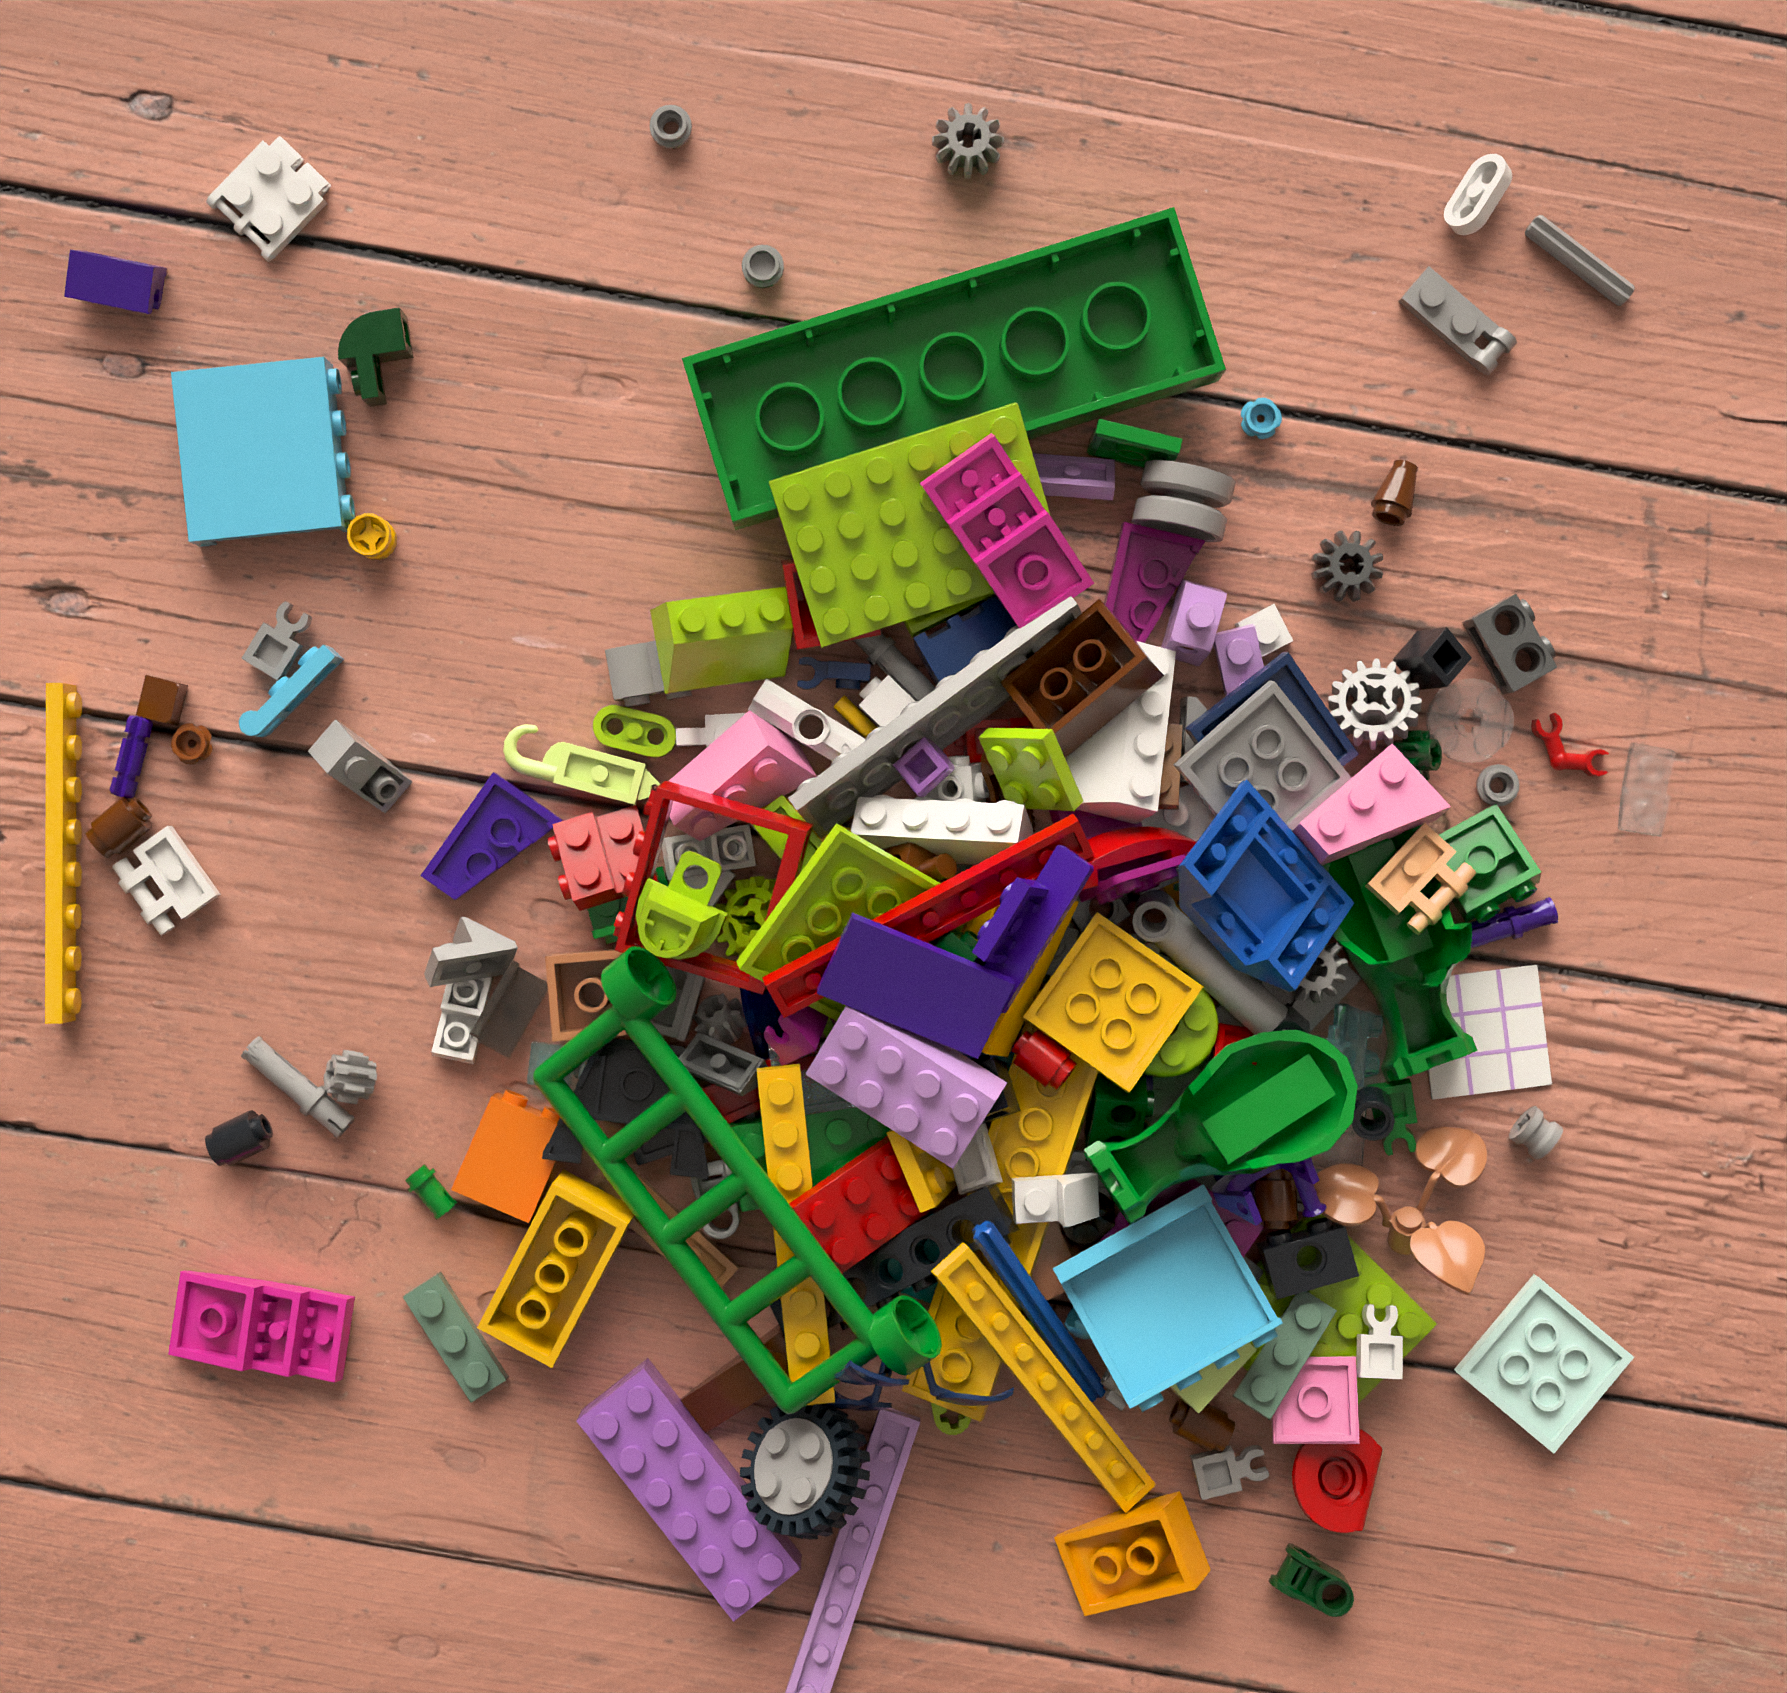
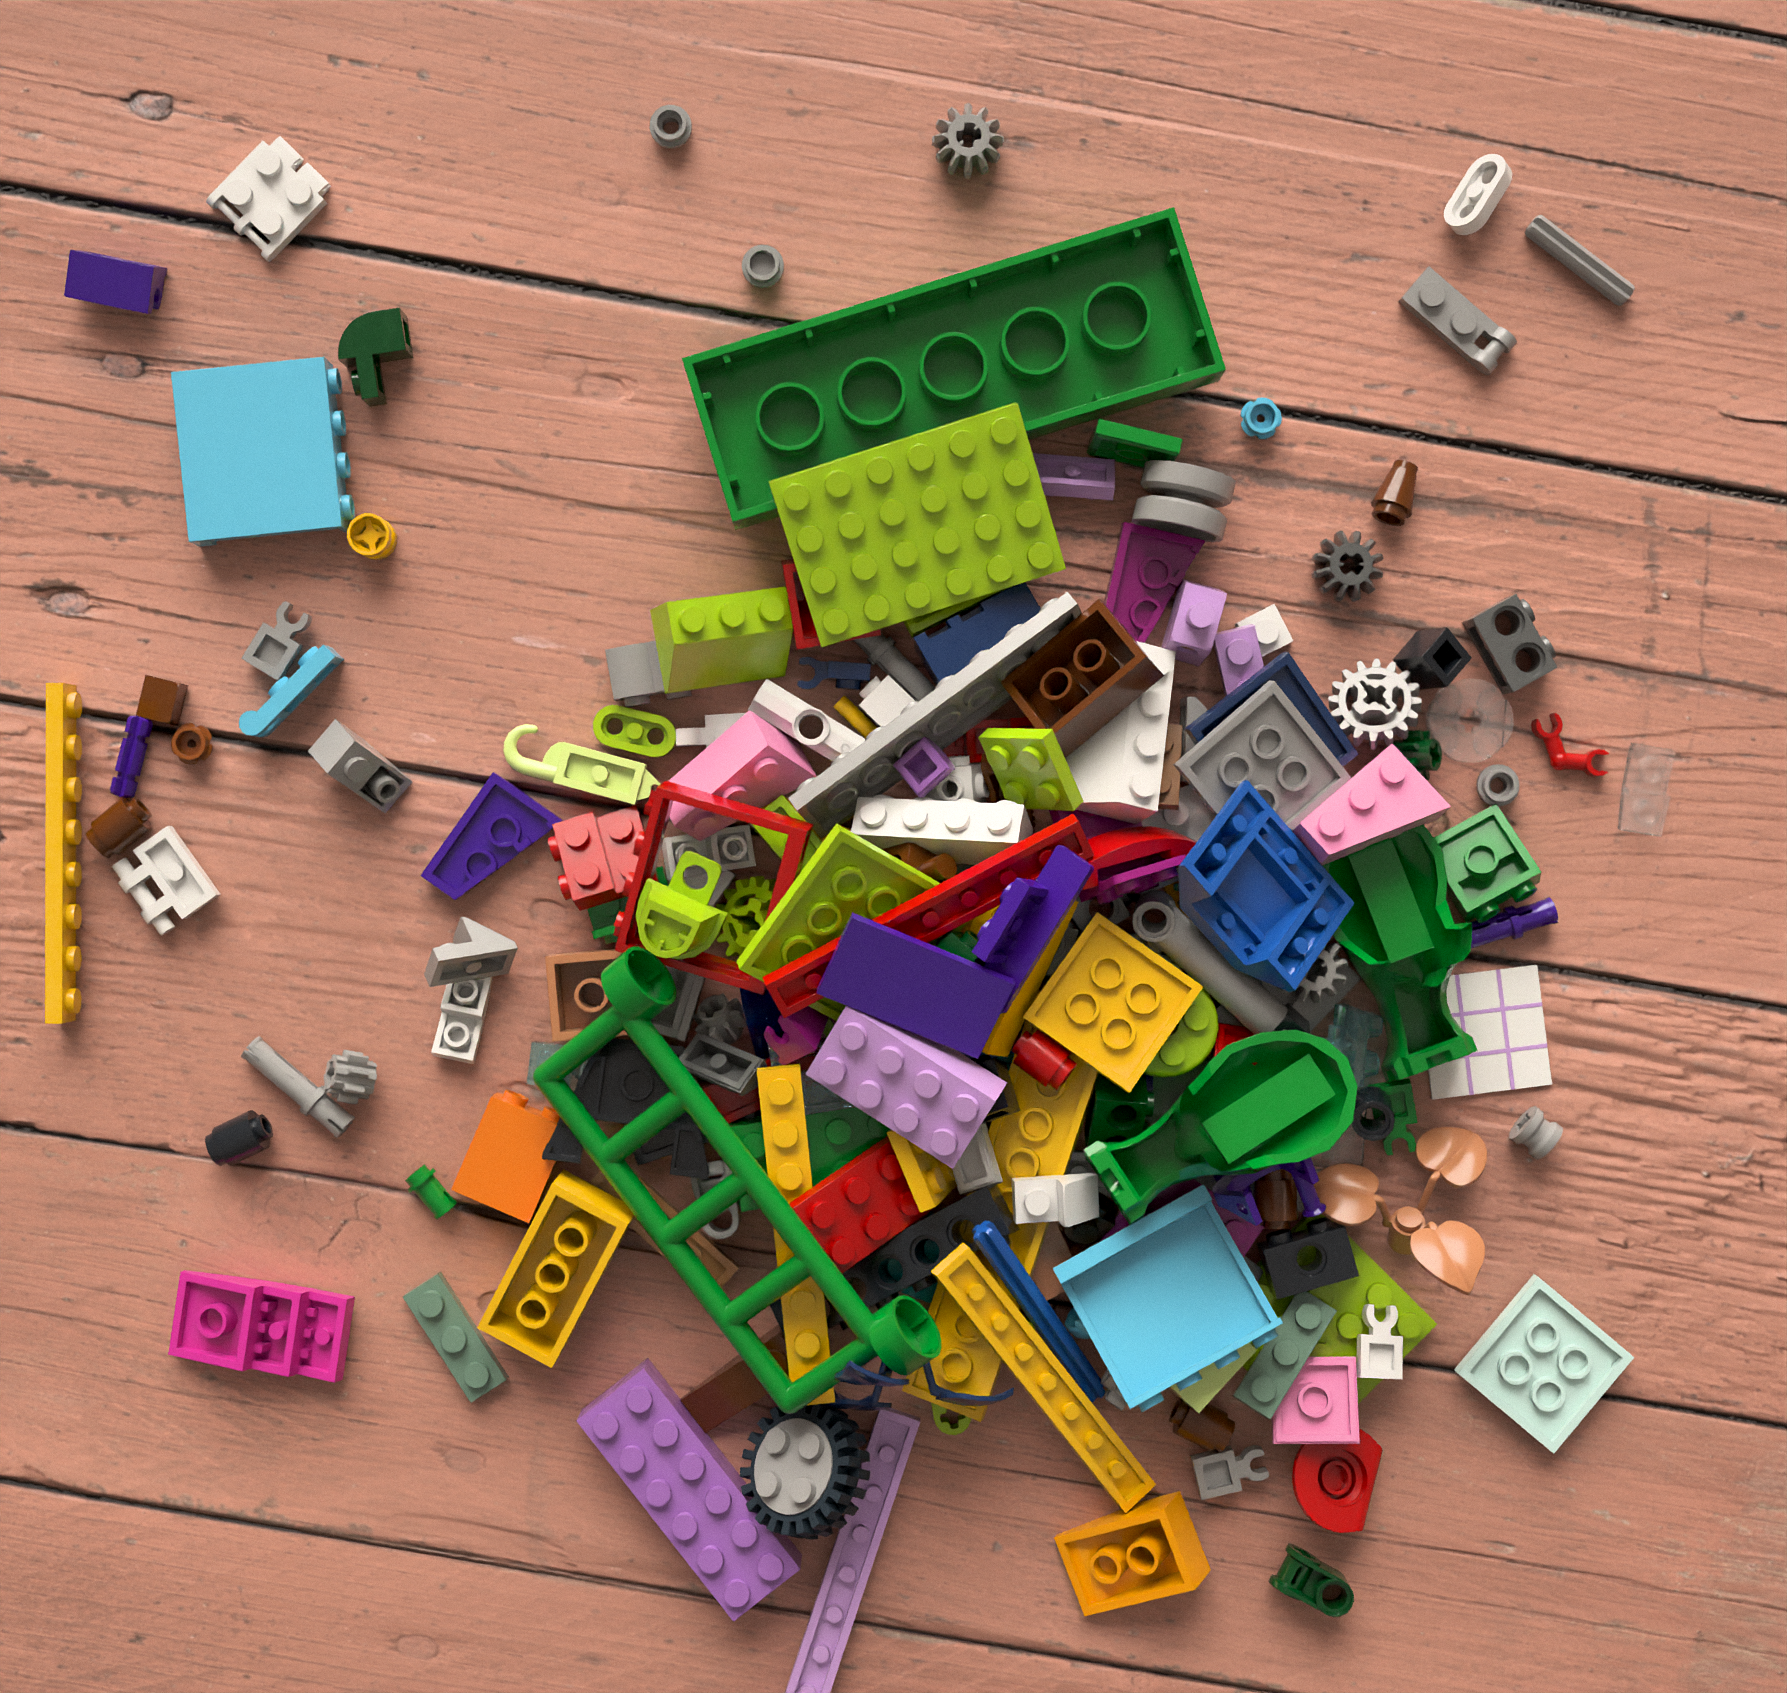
clear smoke panel [470,960,548,1059] -> none
dark pink slope [920,433,1094,629] -> none
light nougat plate [1365,823,1476,935] -> none

